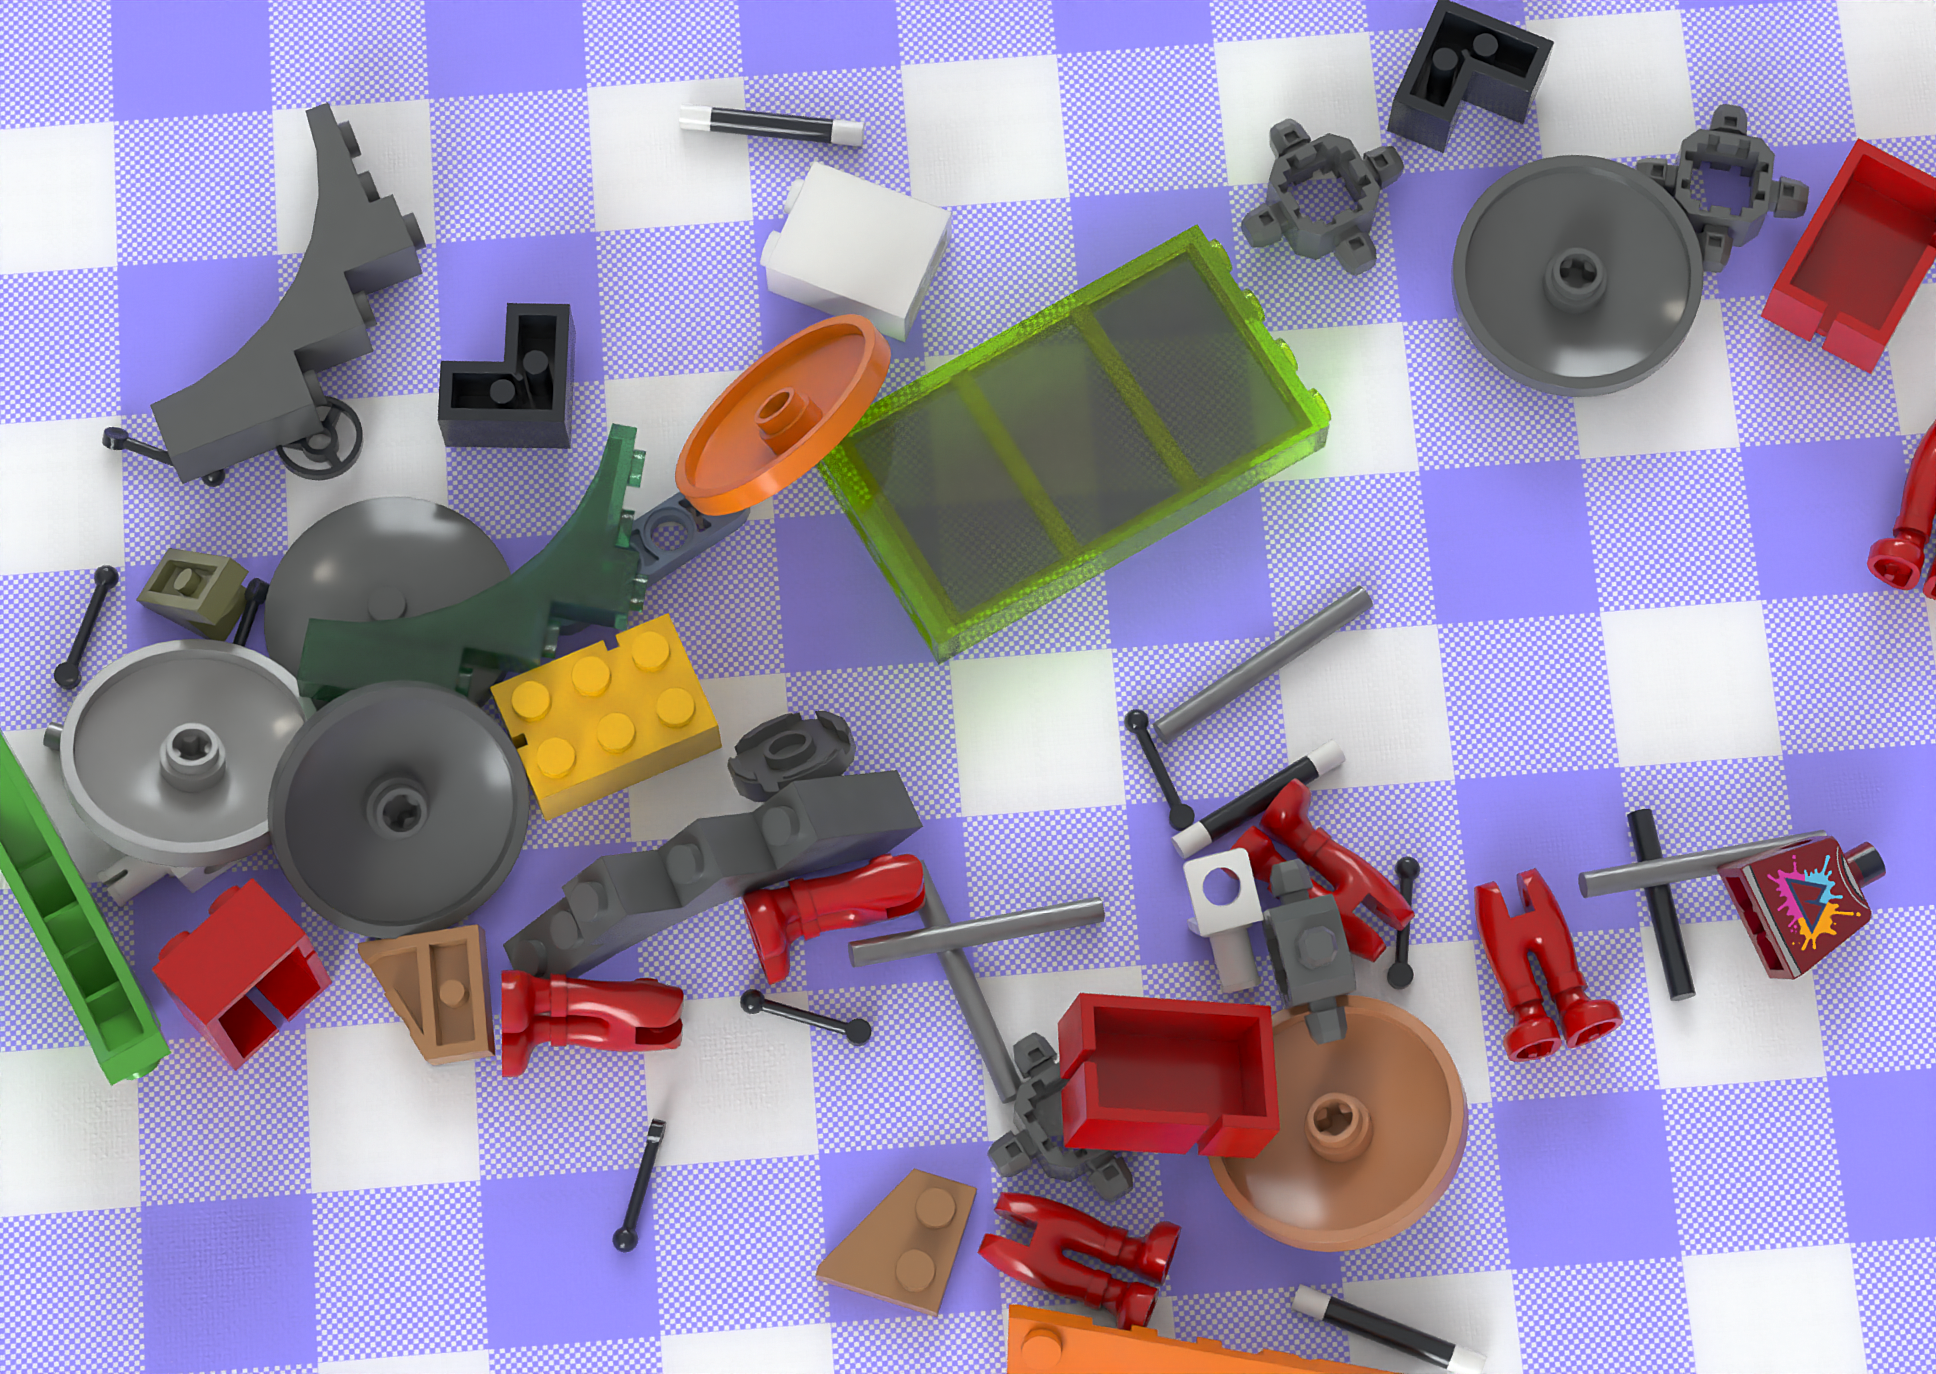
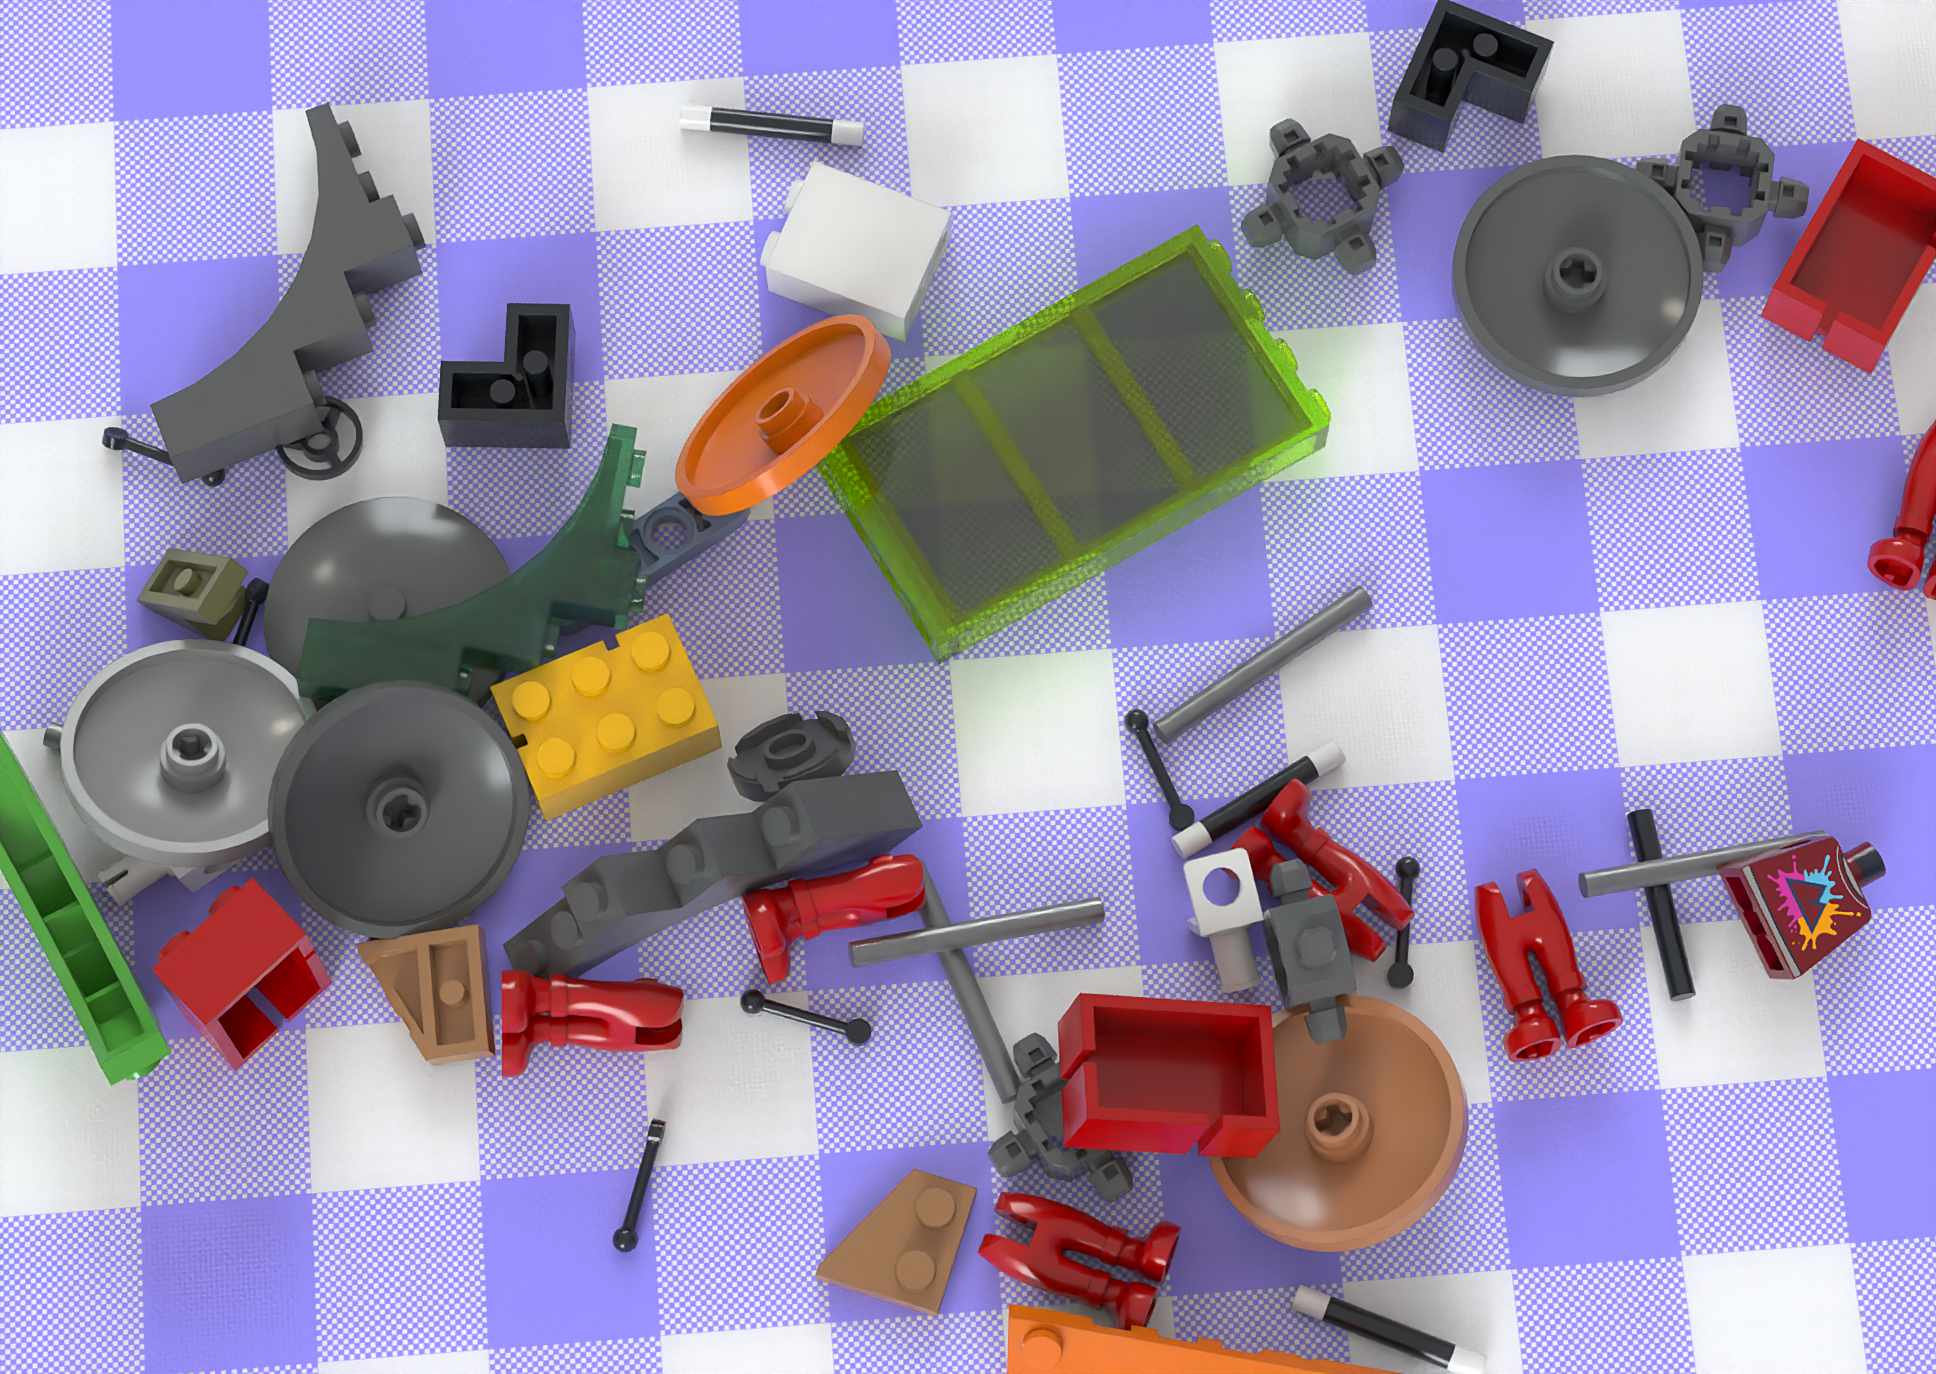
black hinge [54,565,119,690] -> none

